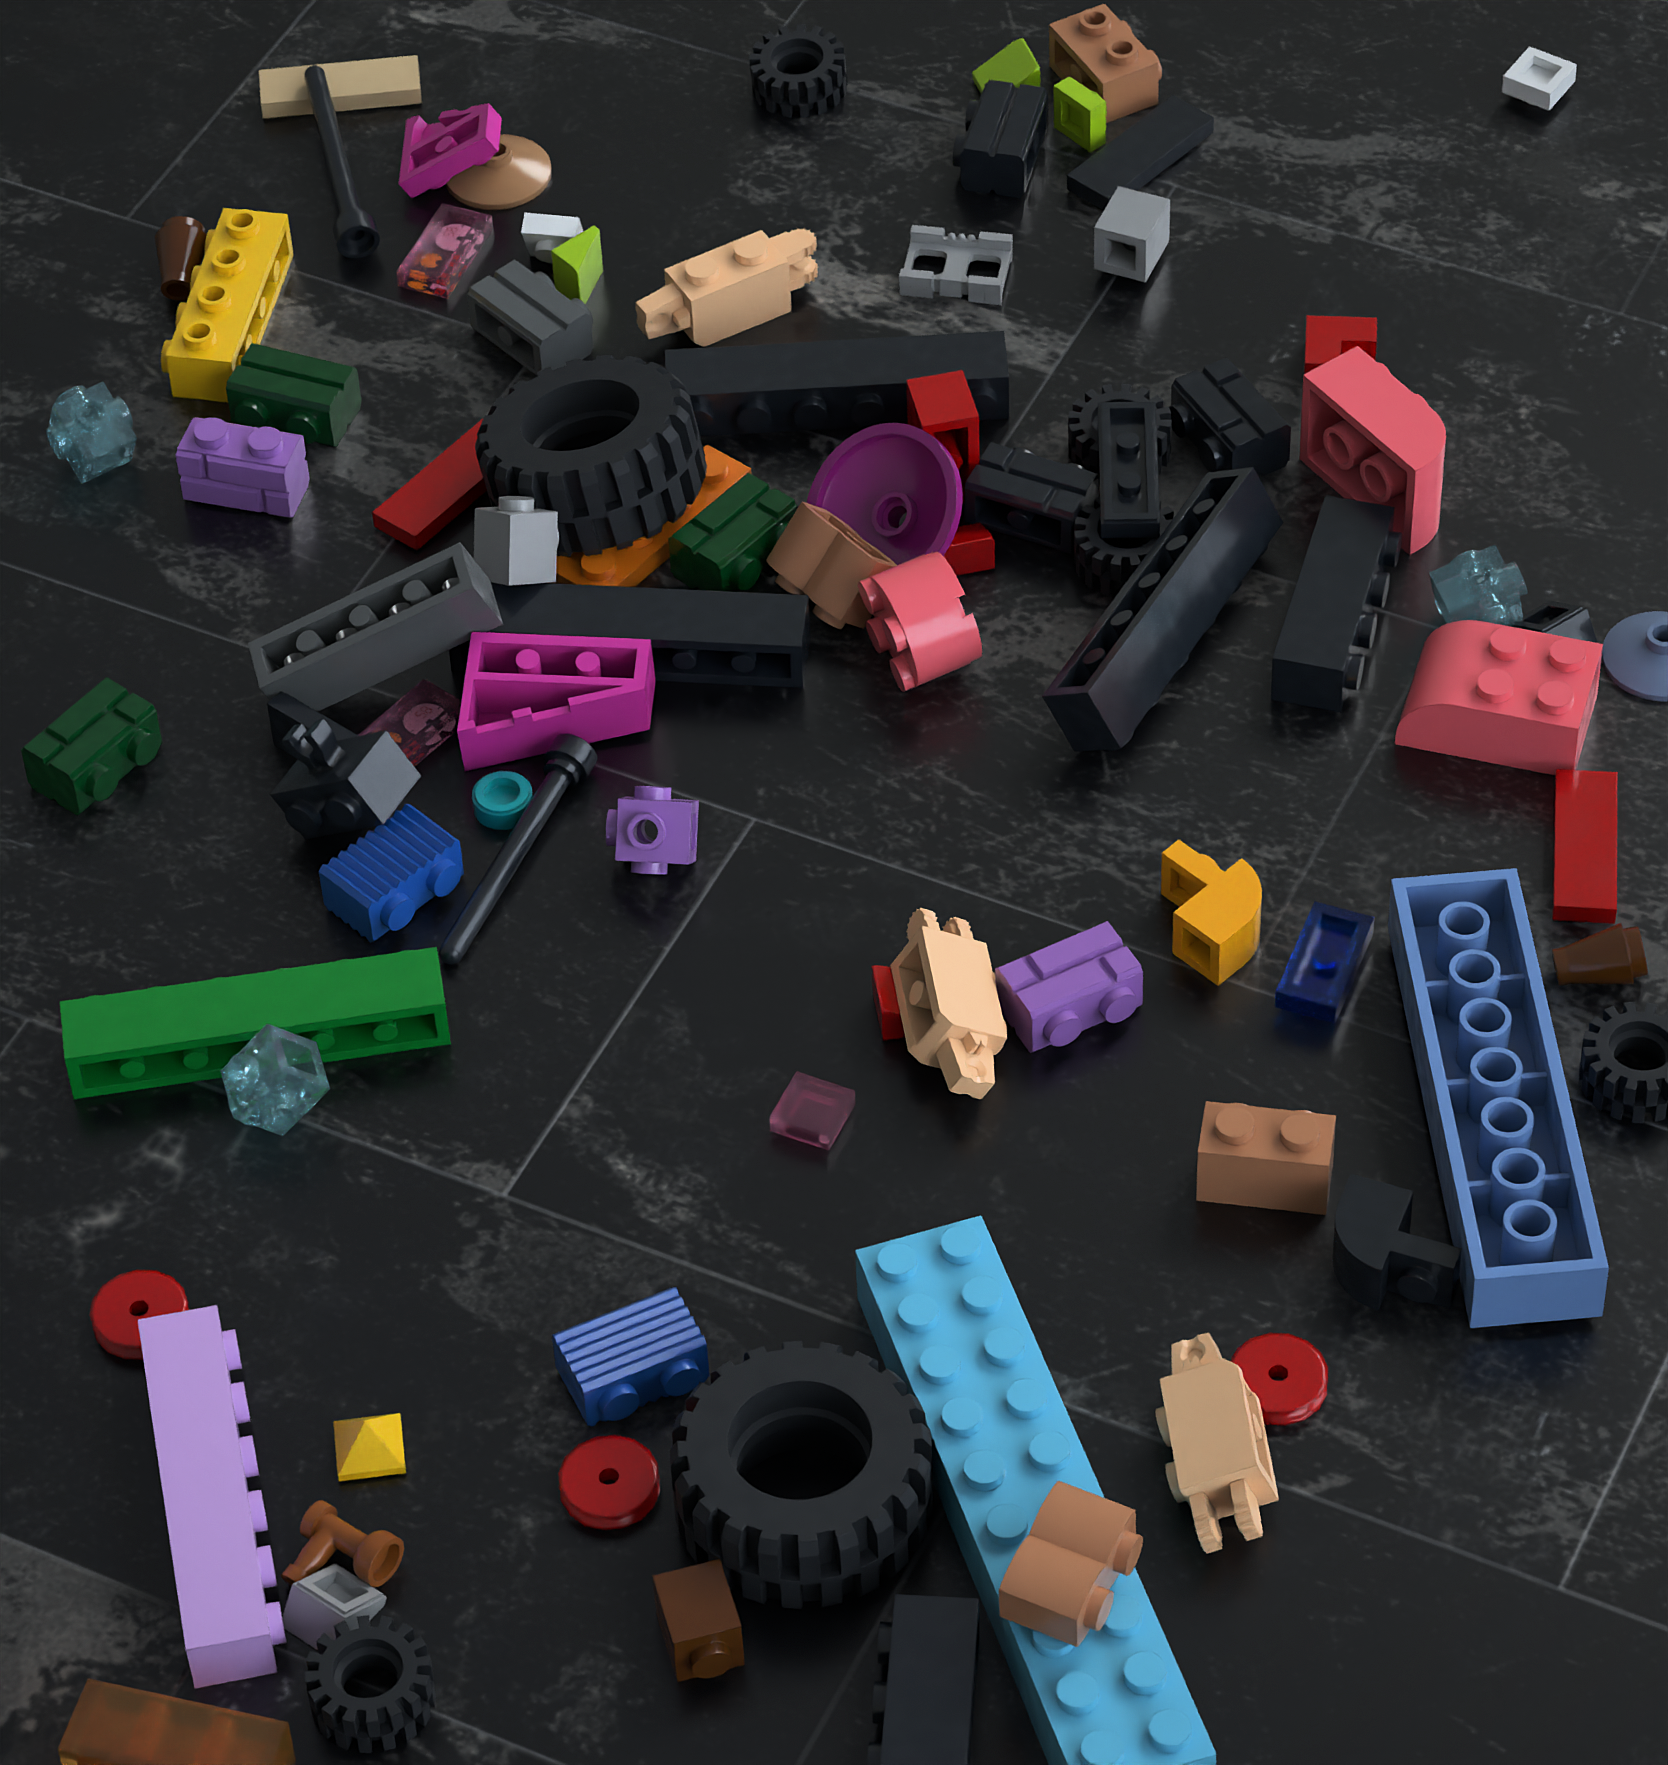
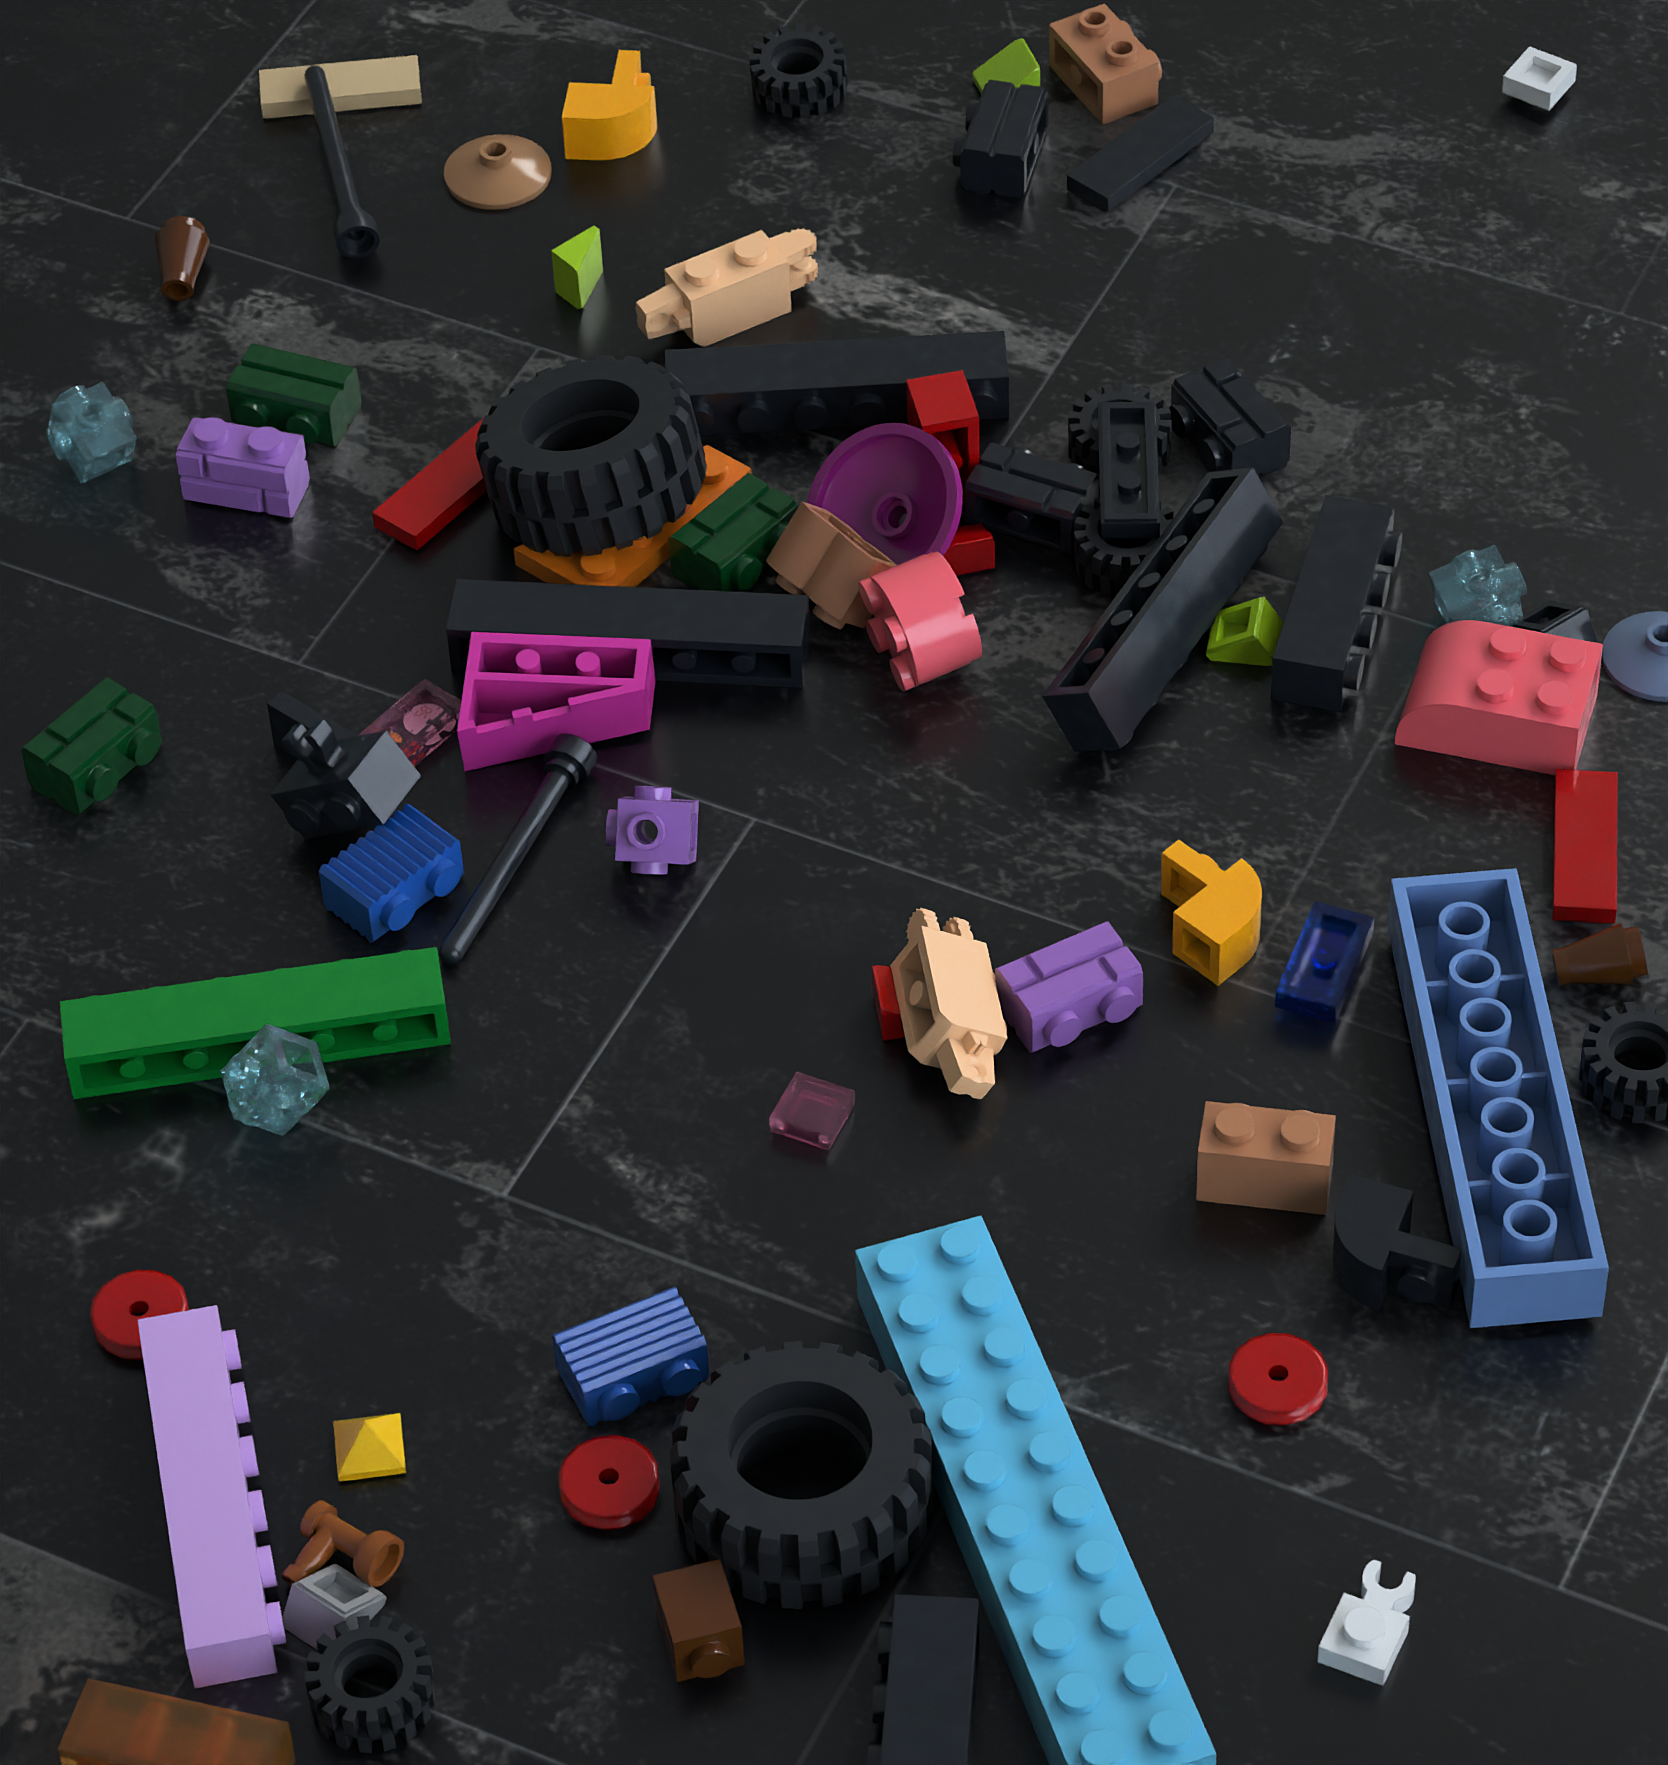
yellow brick [161,208,294,402] -> none
dark grey brick [248,542,503,712] -> none
clear pink tile [396,203,493,299] -> none
dark pink wing [399,103,502,198] -> none
dark grey brick [467,259,594,375] -> none
teal tile [472,771,533,830] -> none
light grey brick [474,496,559,586] -> none
white plate [521,213,583,263] -> none
light grey piece [899,225,1013,305] -> none
nougat brick [999,1480,1143,1647] -> none
lime plate [1054,76,1107,153] -> none
light grey brick [1094,186,1170,282] -> none
light nougat hinge [1156,1333,1279,1554] -> none
coral brick [1299,346,1446,555] -> none
red piece [1304,315,1377,374] -> none
none -> light orange brick [562,50,657,160]
none -> lime slope [1206,597,1284,666]
none -> white plate [1318,1560,1416,1686]

